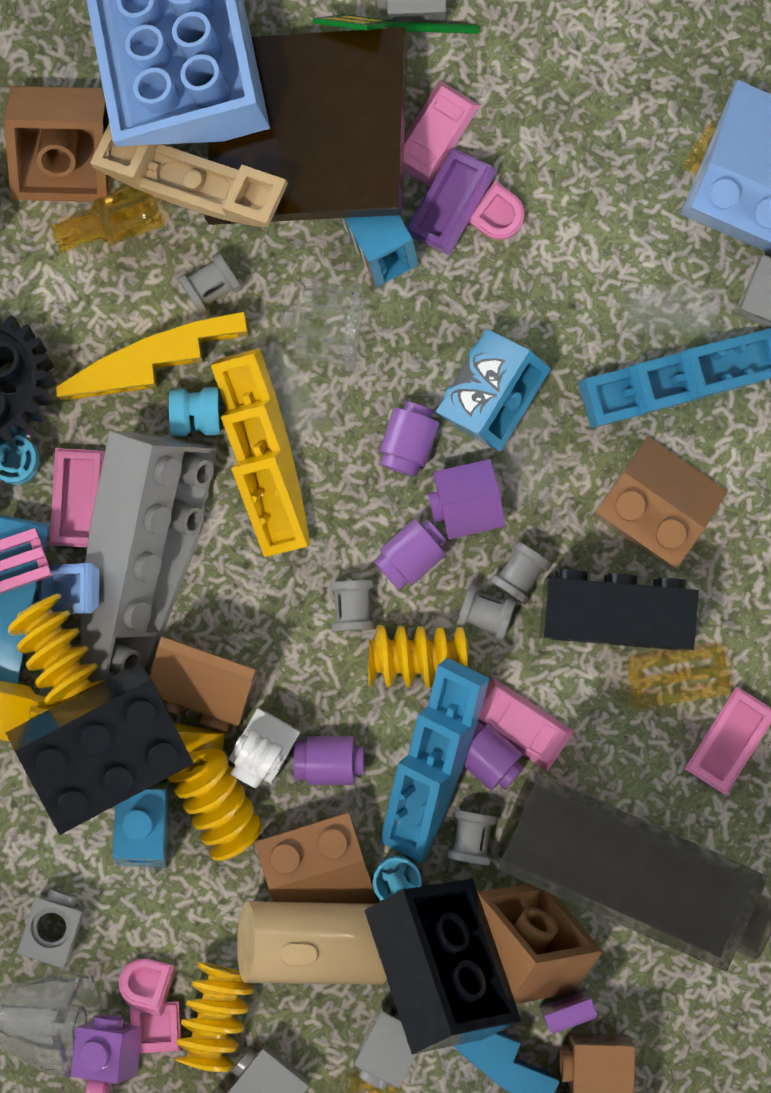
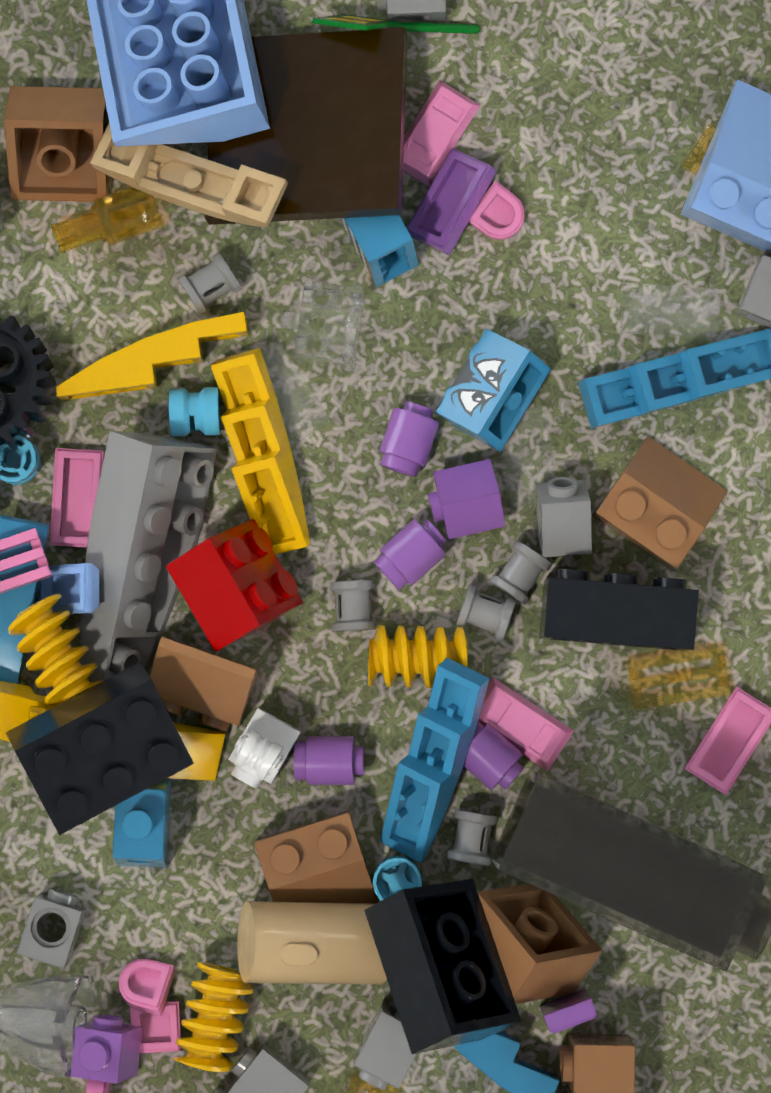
yellow piece [167,748,262,861] -> none
none -> red brick [165,519,304,652]
none -> light grey brick [535,477,592,557]

